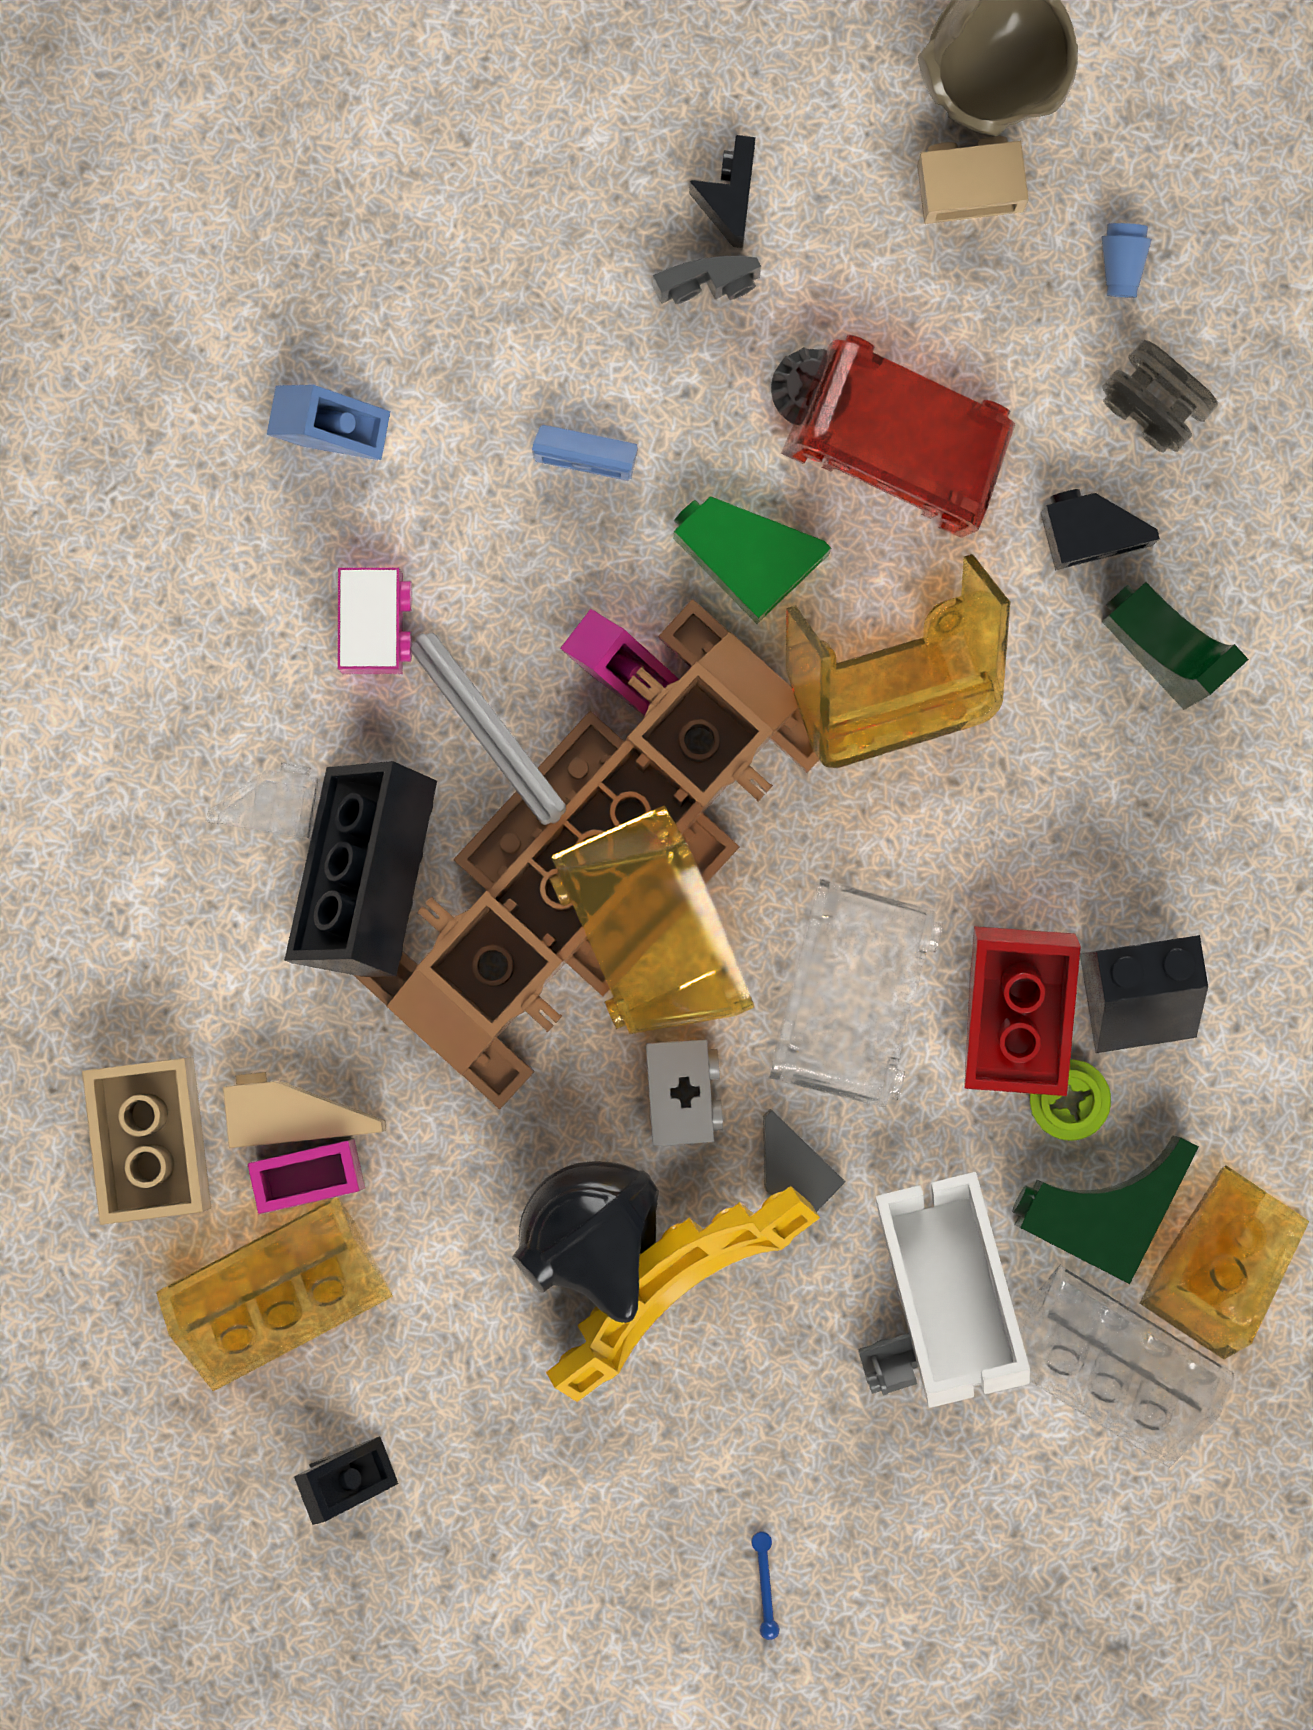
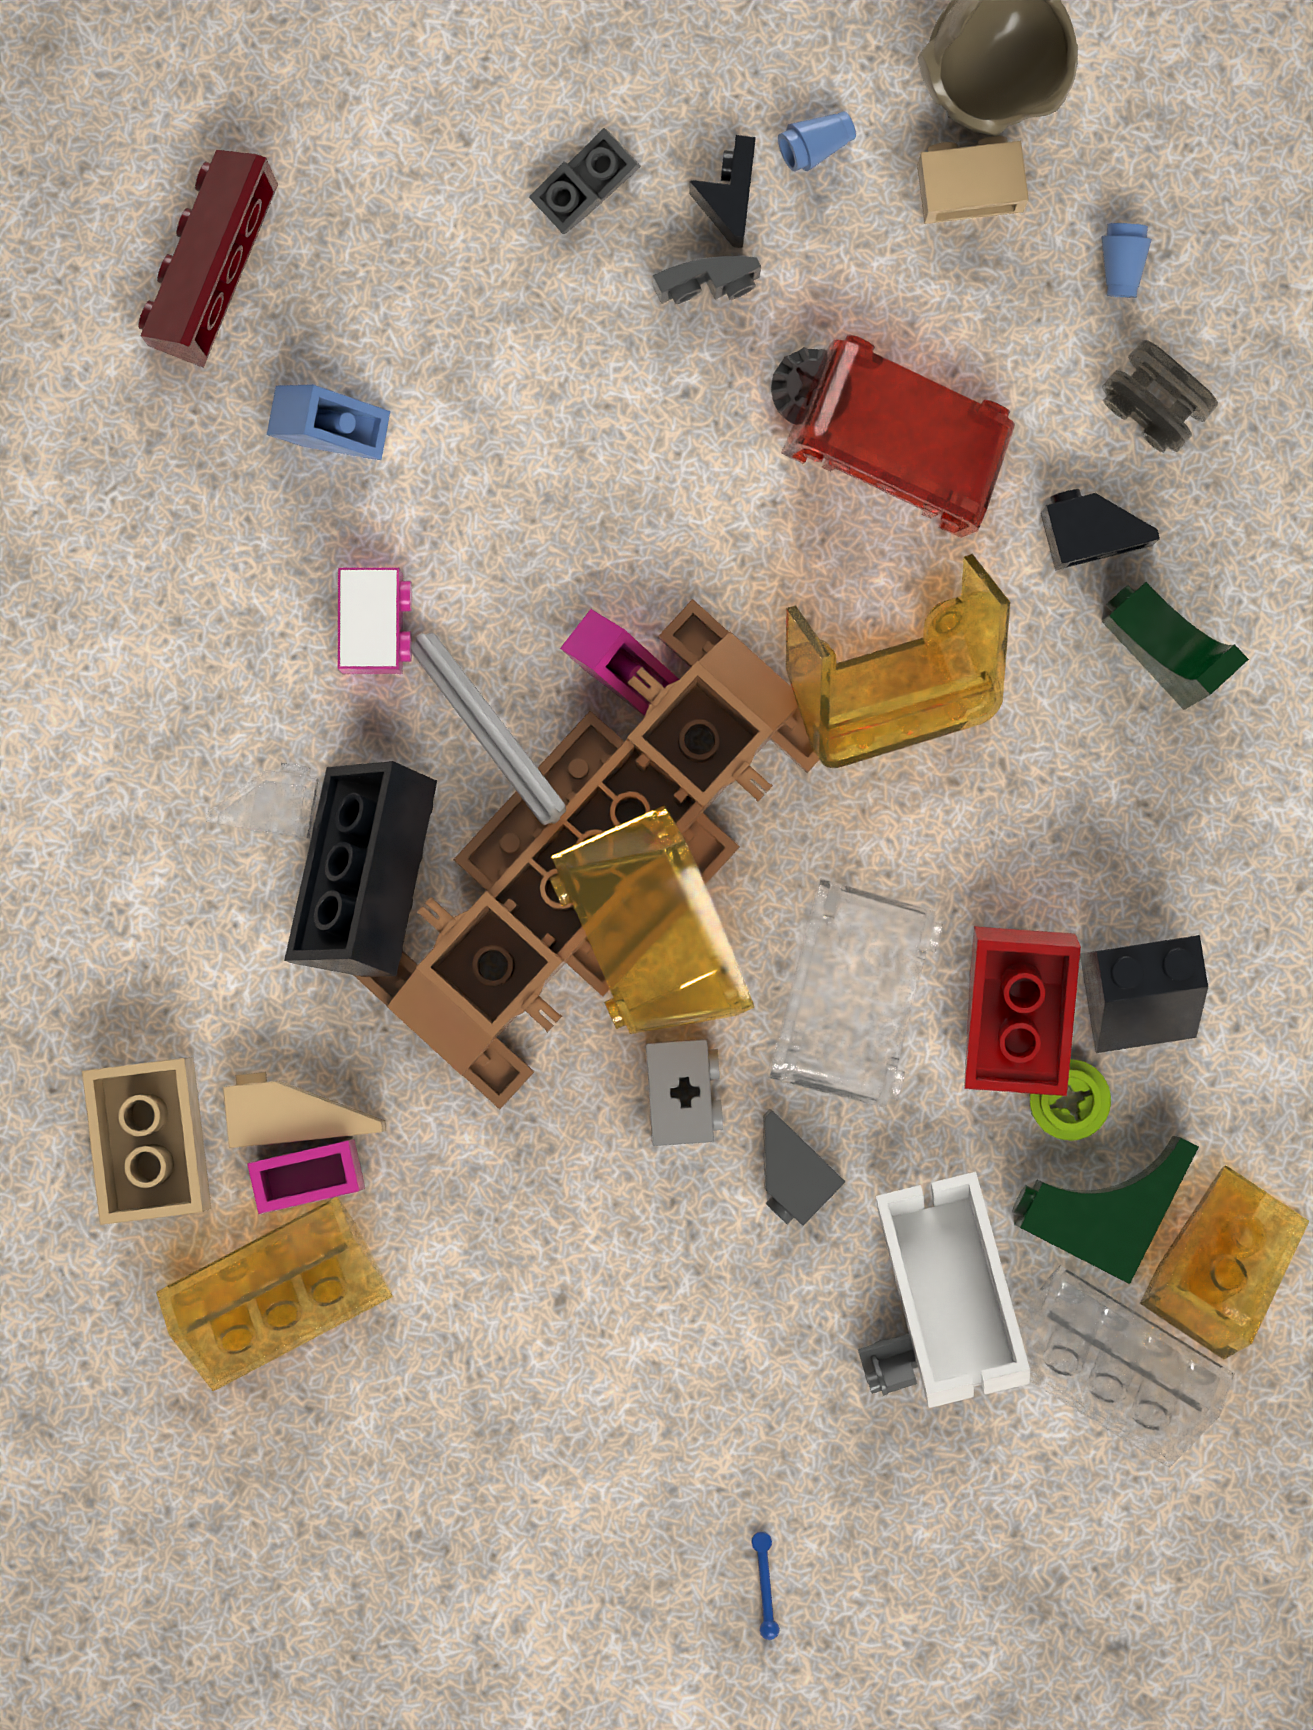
black slope [294,1436,399,1525] -> none
black piece [512,1161,659,1323] -> none
medium blue slope [532,425,638,481] -> none
yellow piece [546,1186,820,1402] -> none
green slope [673,496,832,624] -> none
none -> dark red slope [138,150,278,368]
none -> dark grey slope [529,128,641,234]
none -> medium blue cone [778,111,856,172]

